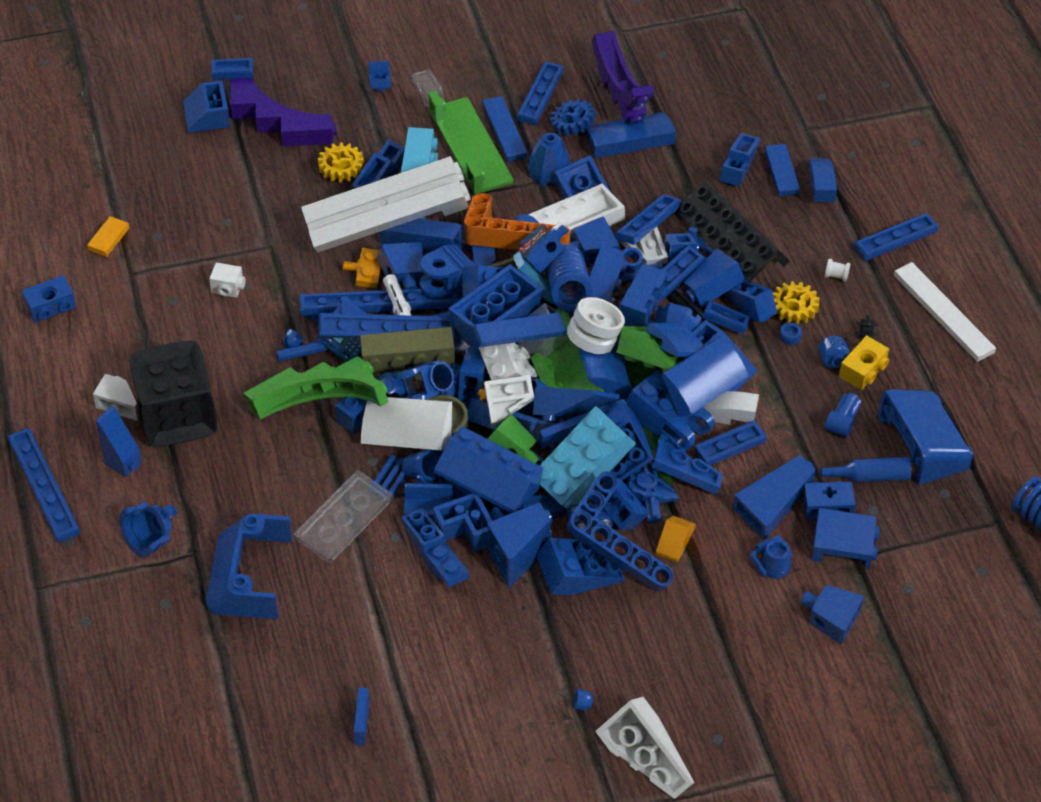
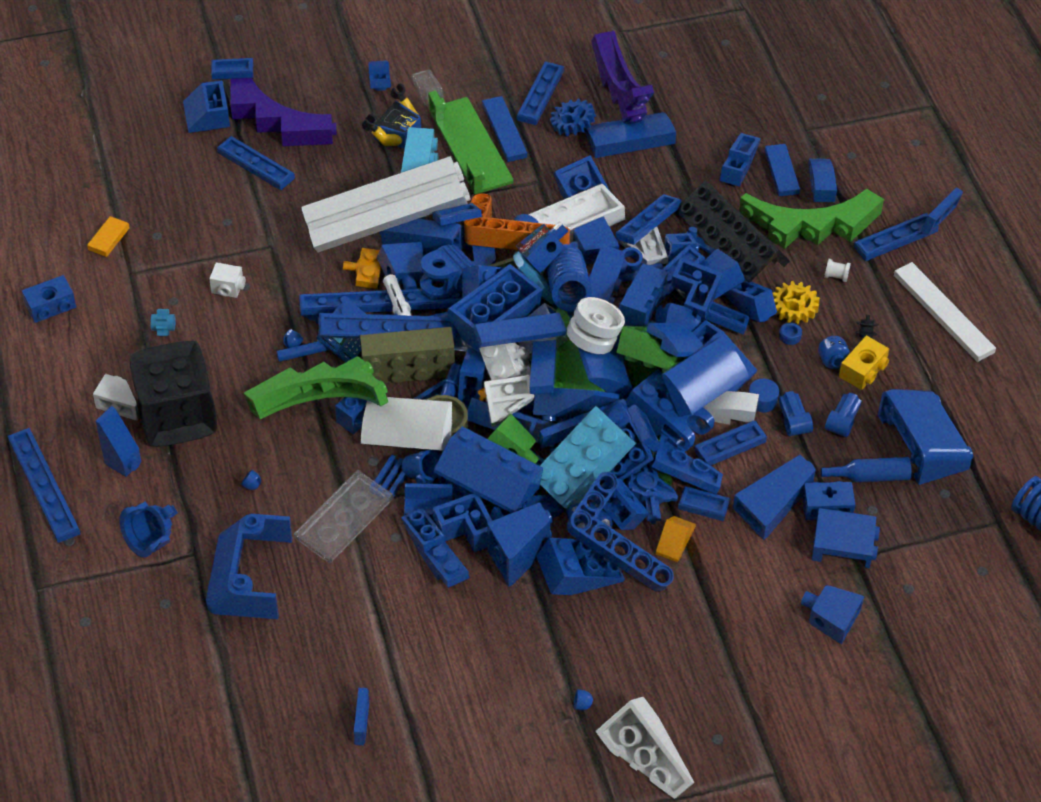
yellow gear [318,142,364,183] -> none
blue slope [351,139,405,189] -> none
blue hair [376,372,407,398] -> none
blue piece [392,360,455,400] -> none
blue cone [528,133,571,186] -> none
blue piece [749,536,793,579] -> none
none -> dark azure gear [151,309,176,336]
none -> blue tile [217,136,295,190]
none -> blue hinge [241,469,261,490]
none -> torso [362,83,421,148]
none -> blue tile [432,203,482,226]
none -> blue tile [530,340,557,394]
none -> blue tile [628,405,661,452]
none -> blue brick [671,257,723,322]
none -> blue tile [678,486,731,521]
none -> bright green arch [739,189,884,249]
none -> blue piece [749,379,779,413]
none -> blue piece [779,391,813,436]
none -> blue tile [921,187,963,235]

